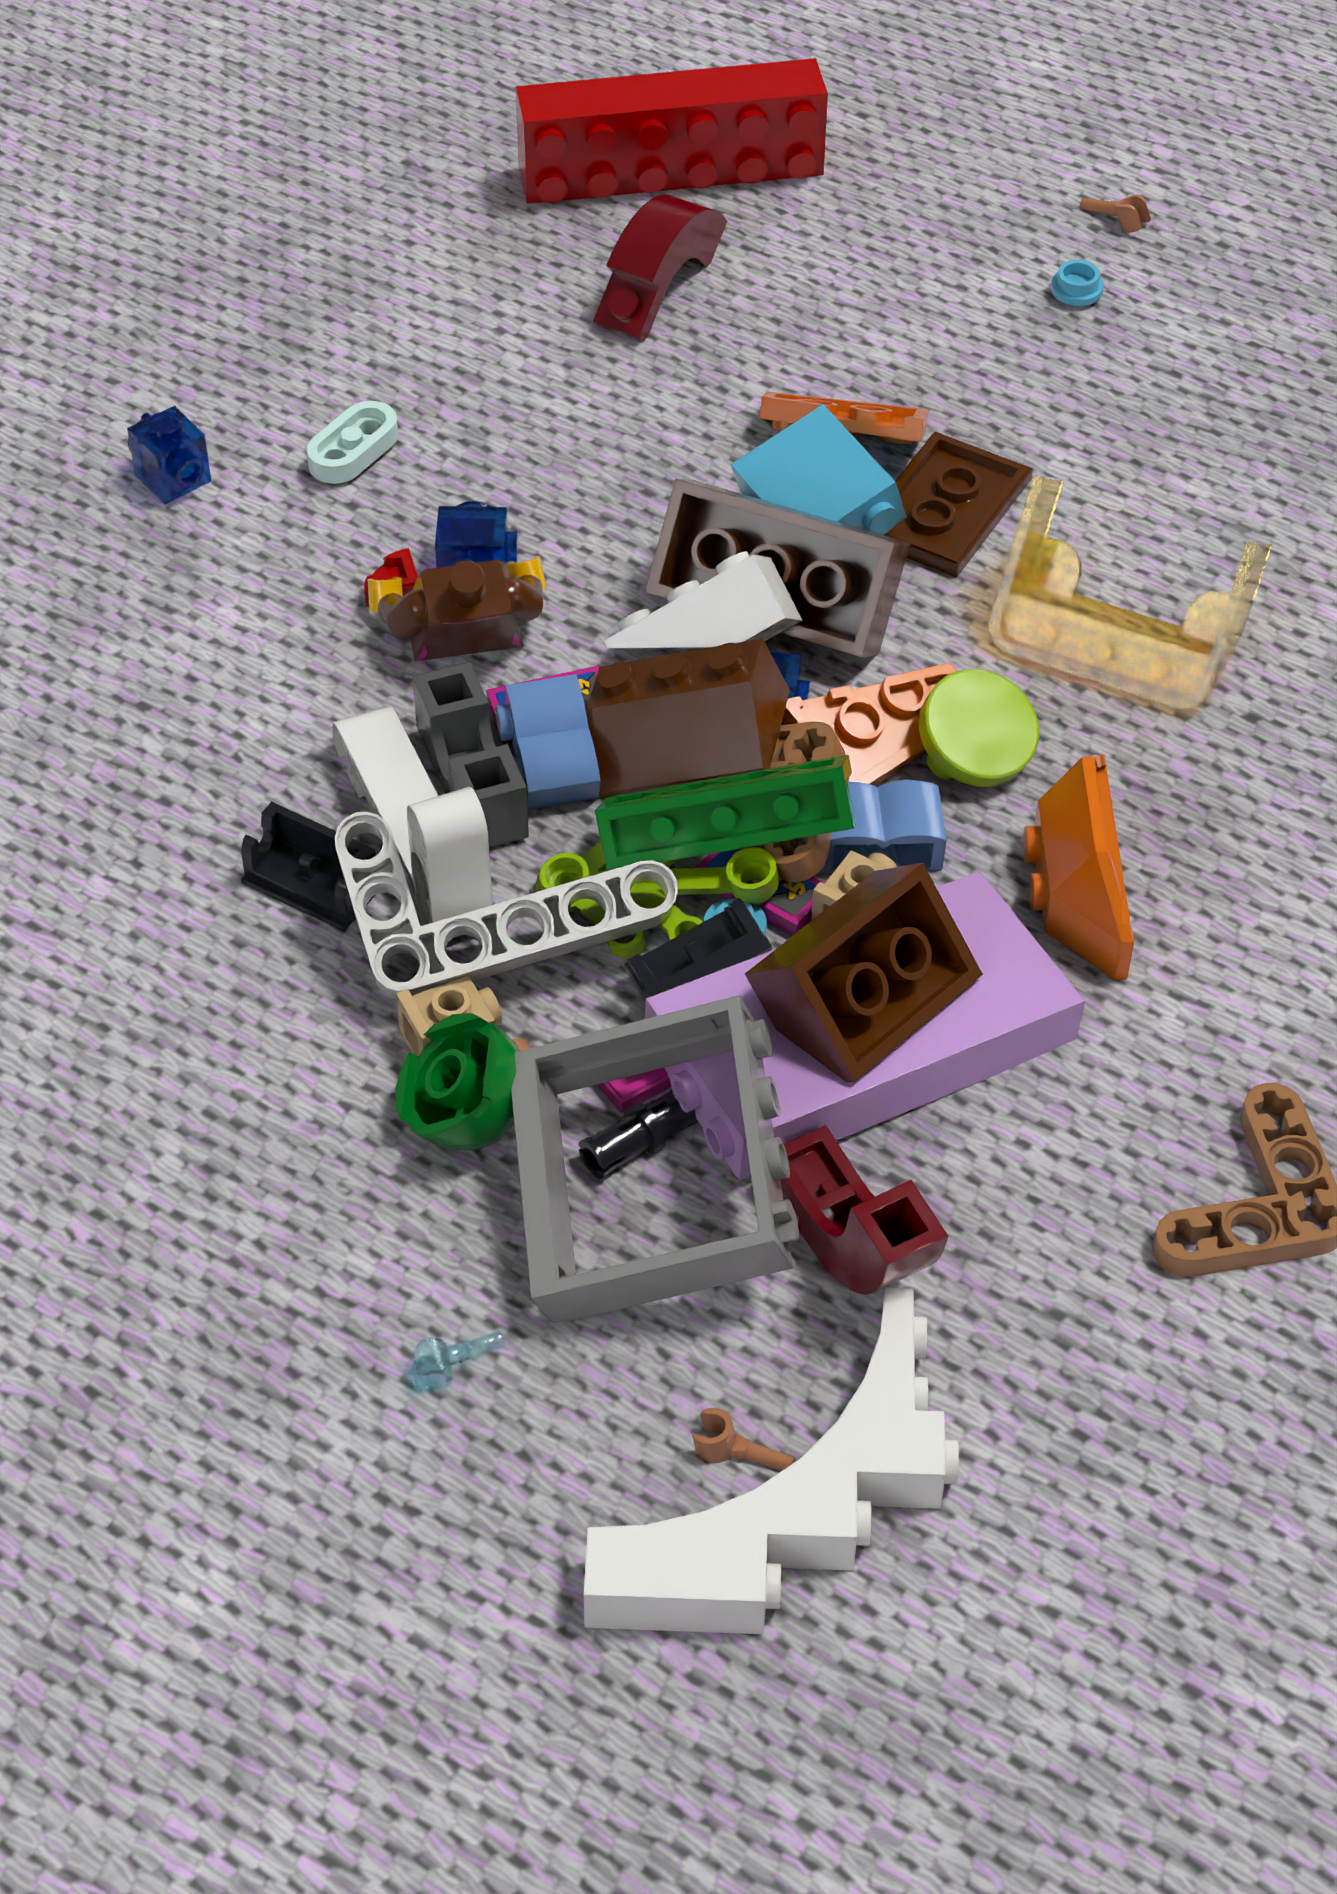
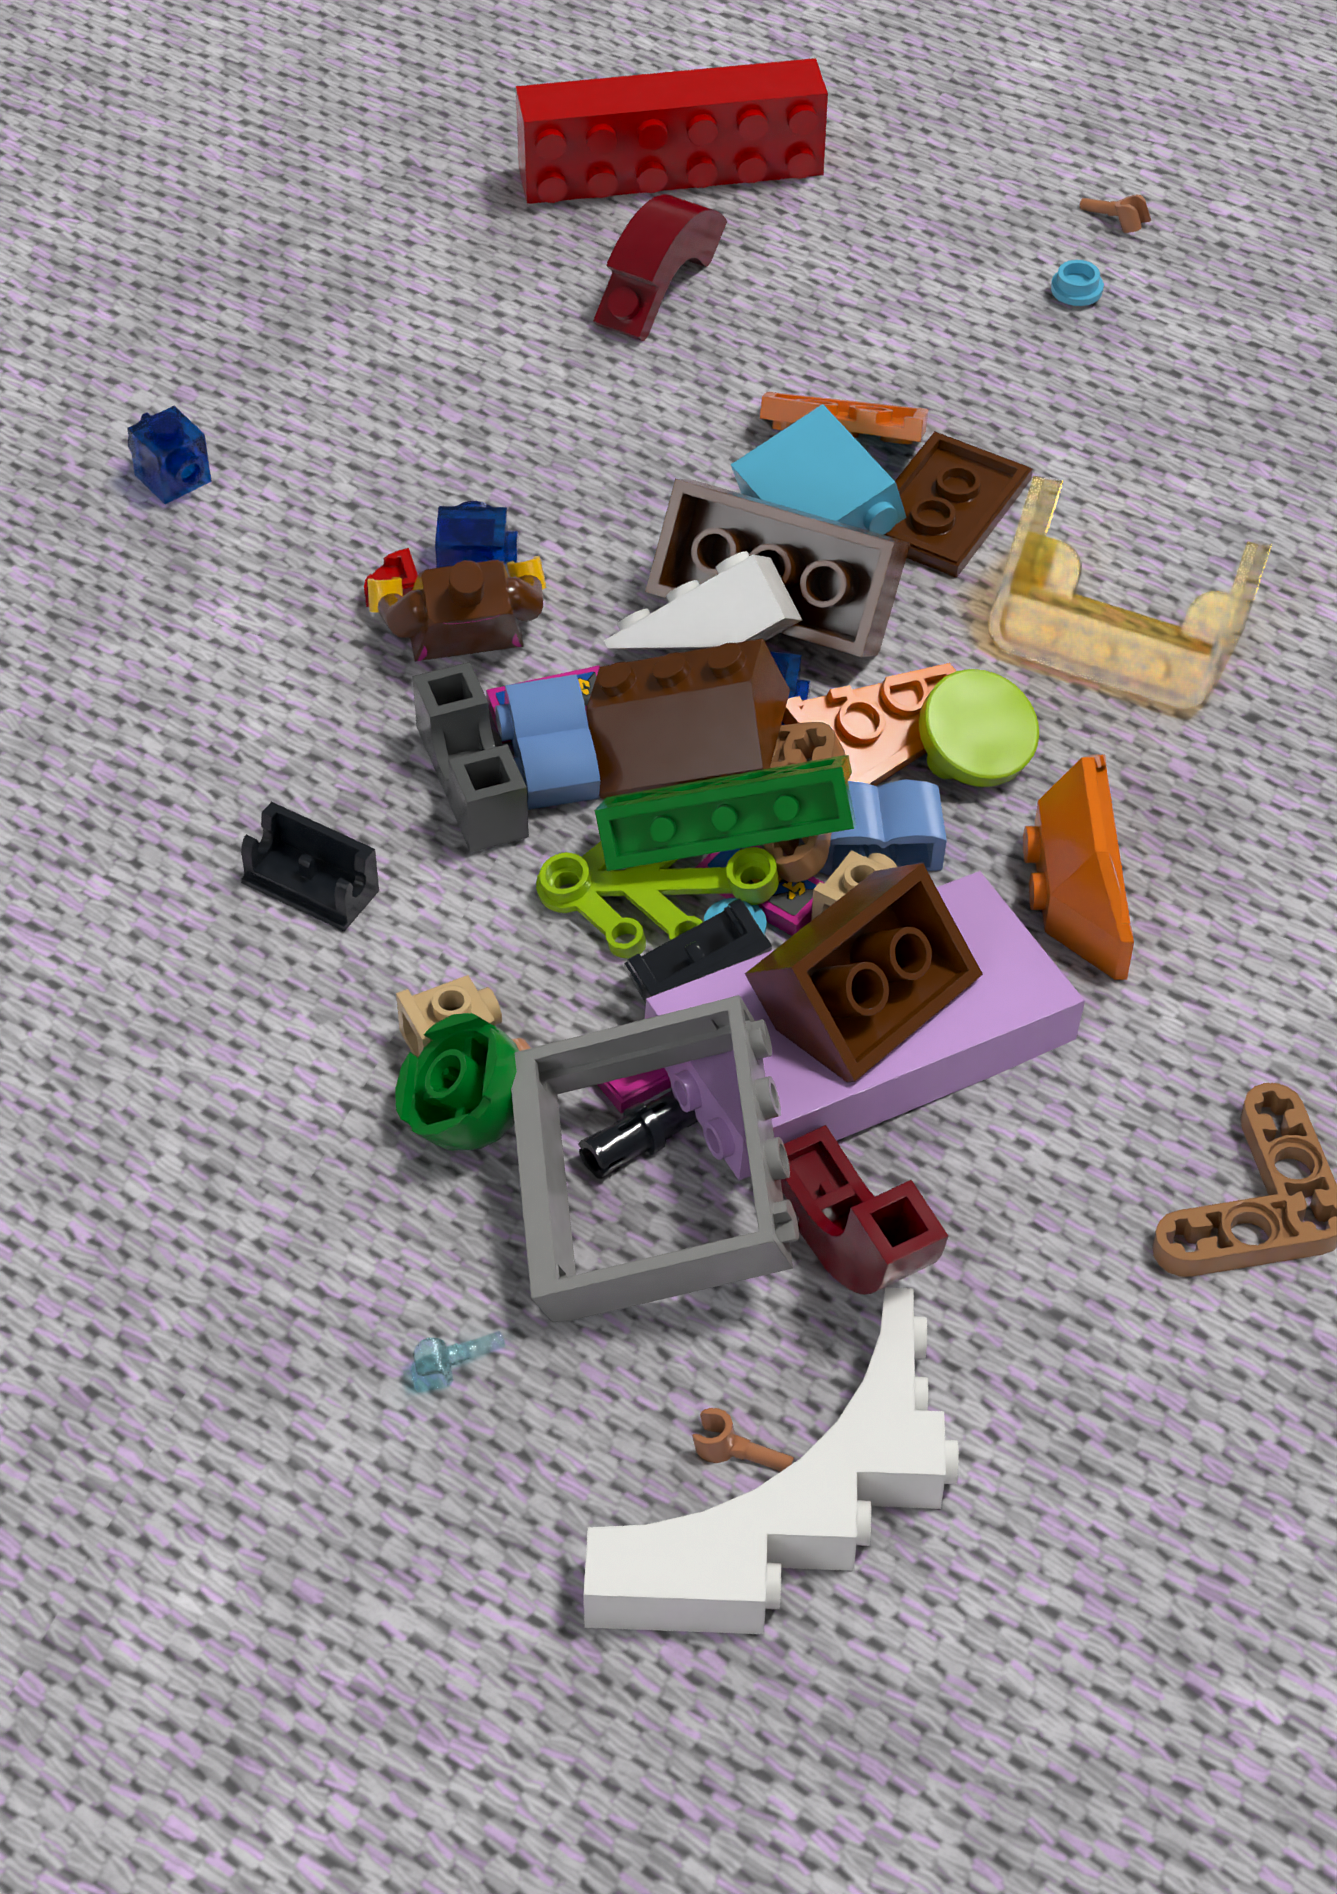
light aqua plate [306,401,398,484] -> none
white beam [332,706,492,938] -> none
white beam [335,811,678,1000] -> none

